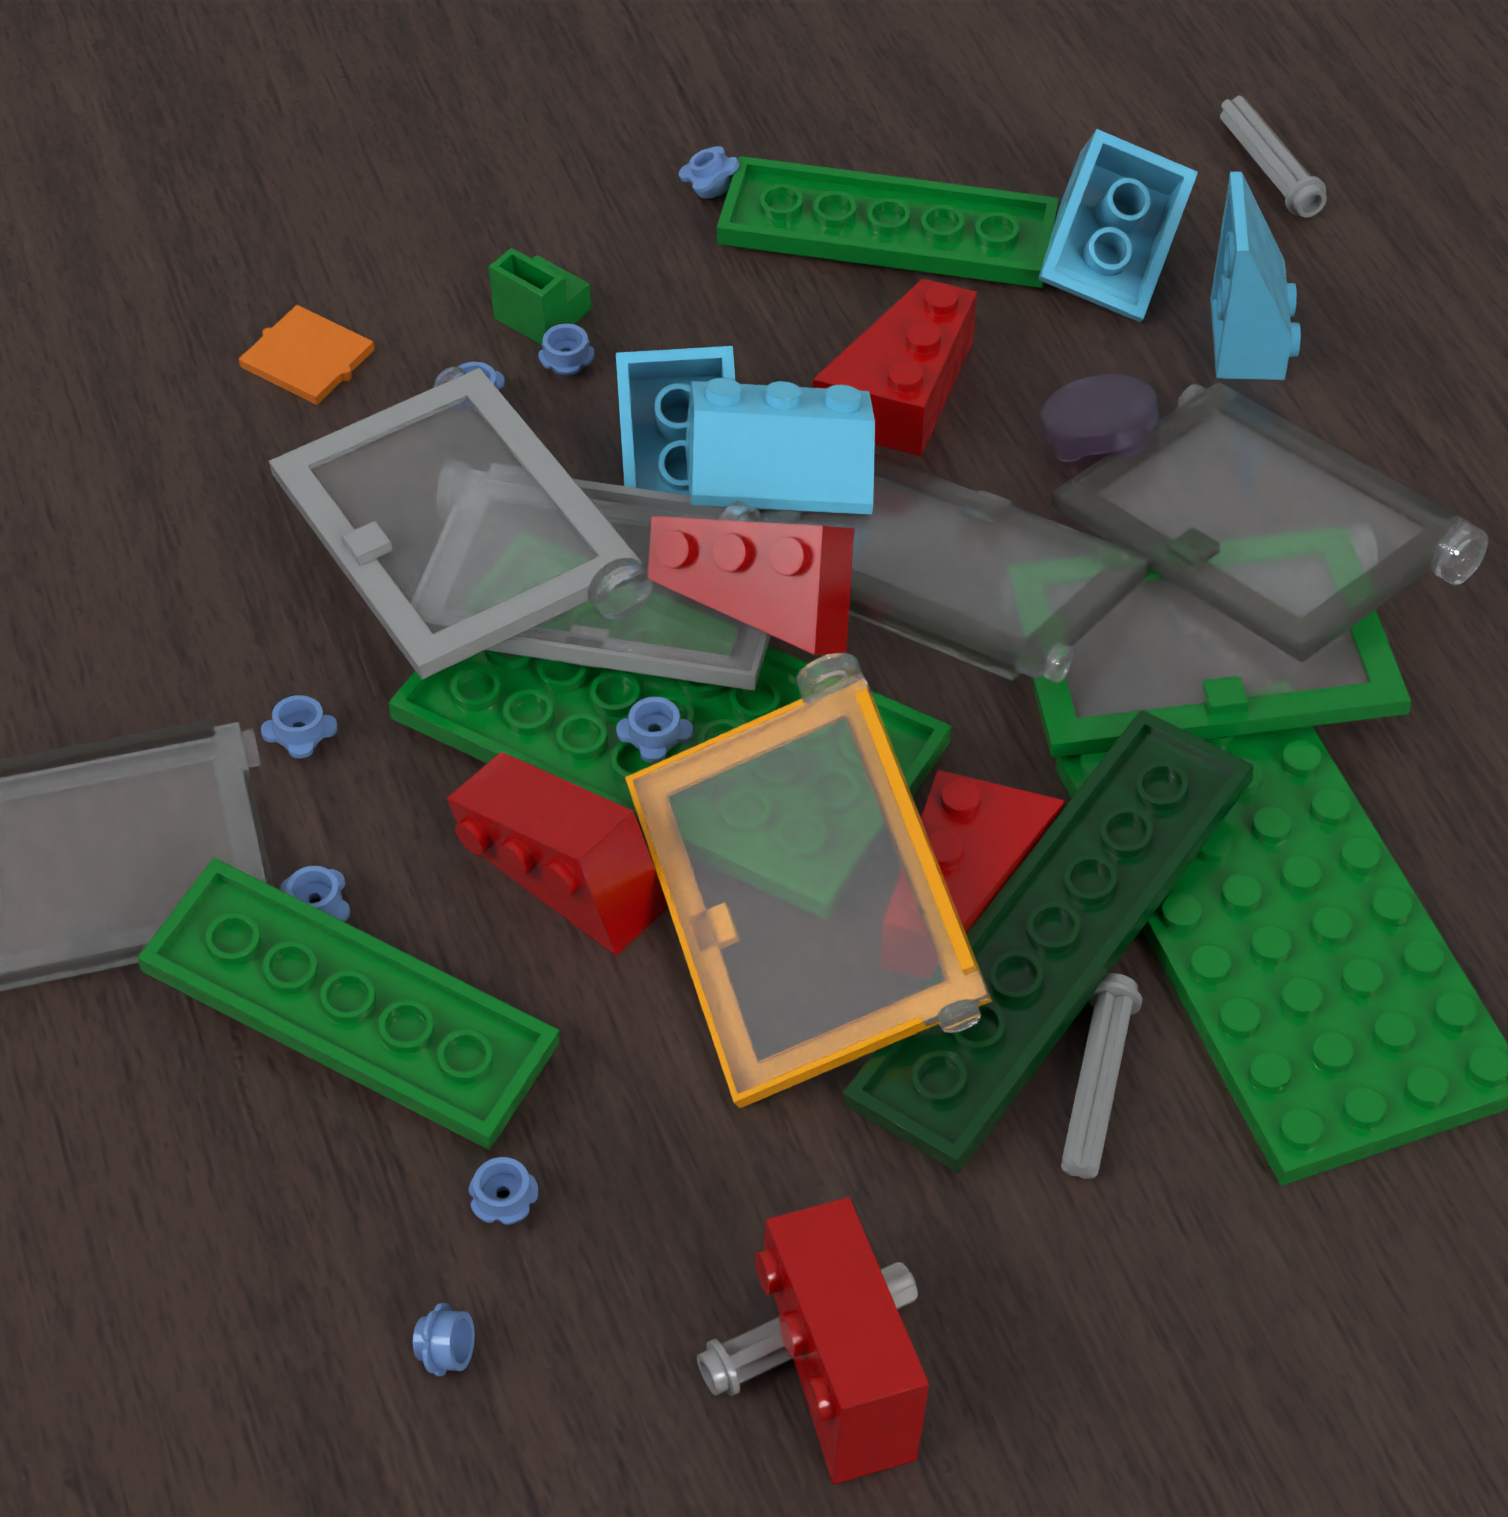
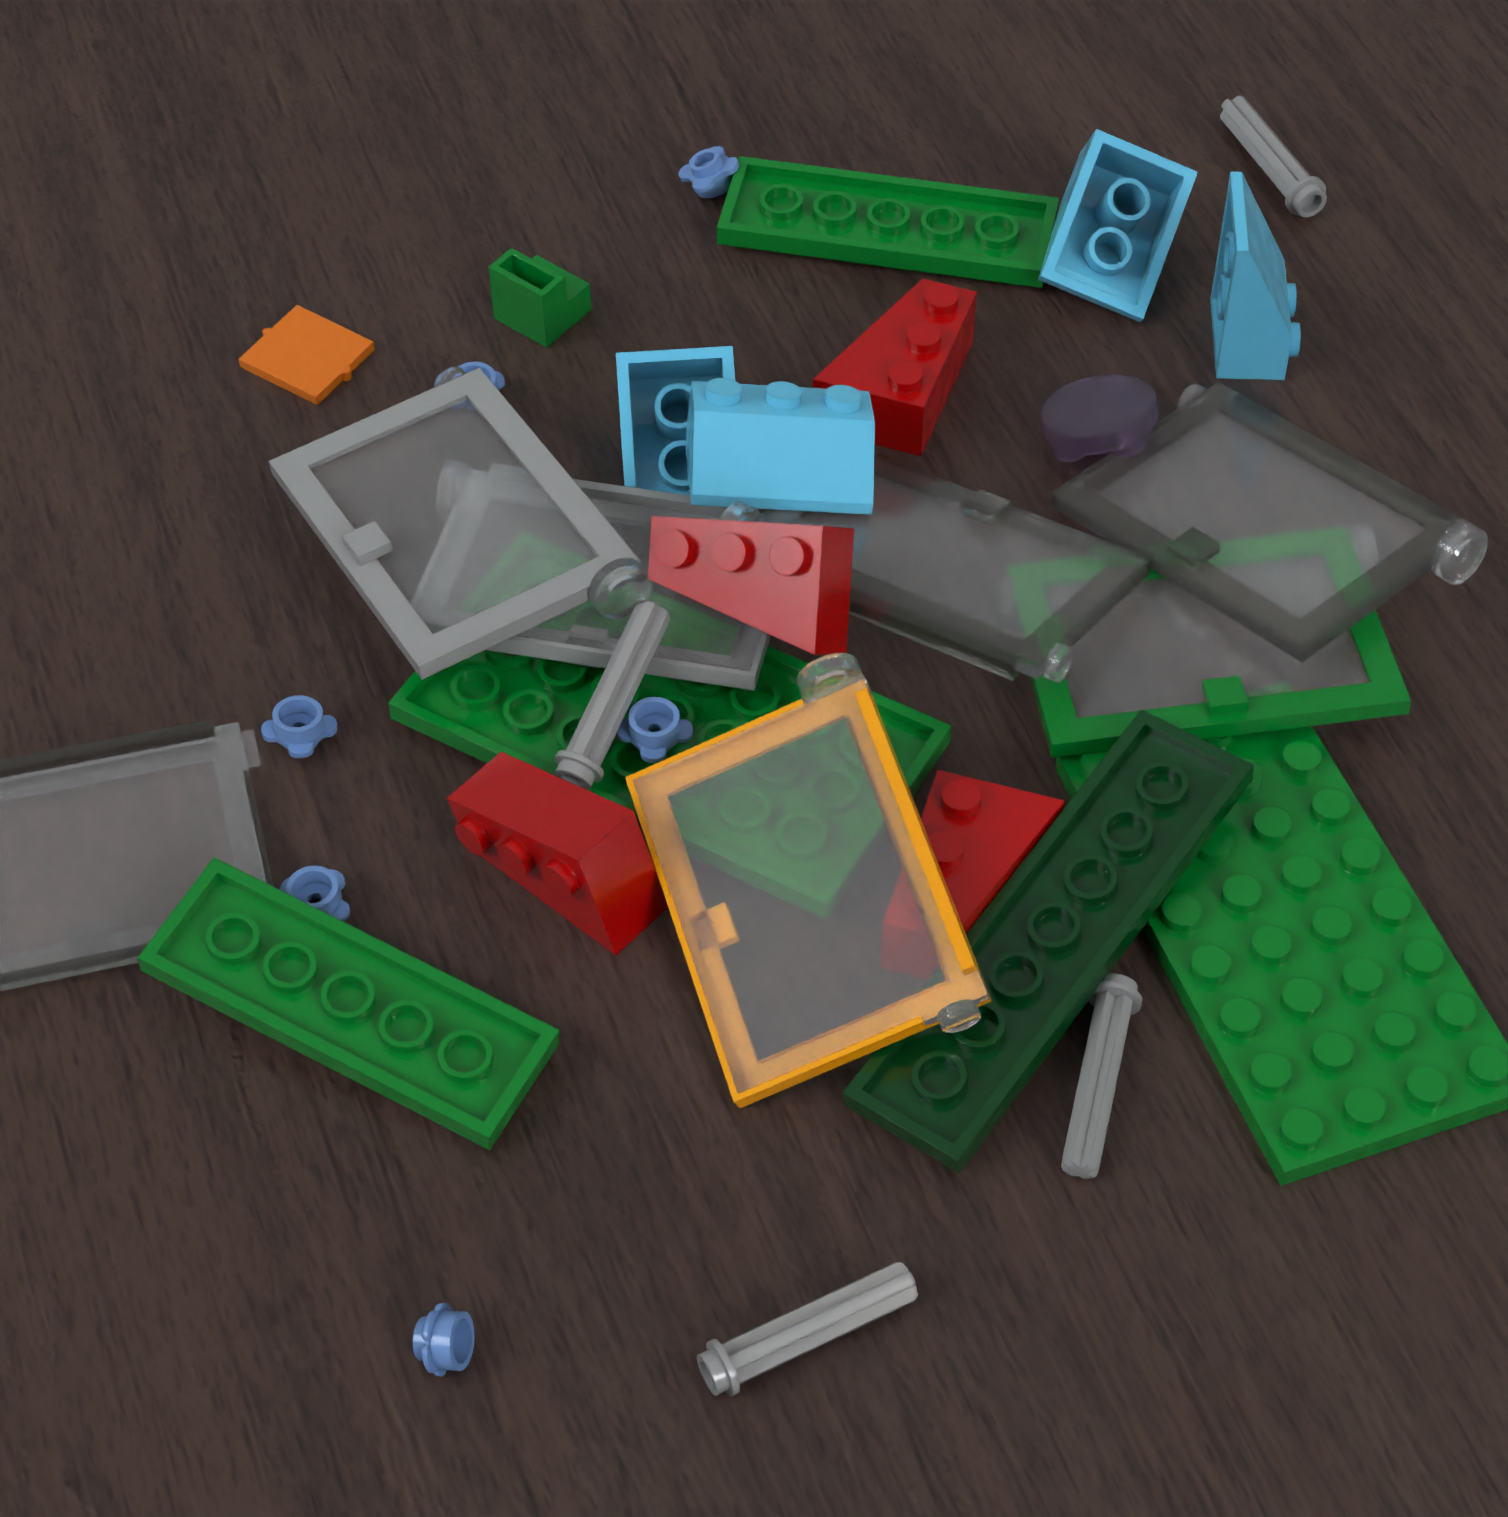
medium blue plate [468,1157,538,1225] -> none
medium blue plate [538,324,595,376] -> none
red wedge [755,1197,929,1485] -> none
none -> light grey axle [554,600,670,790]

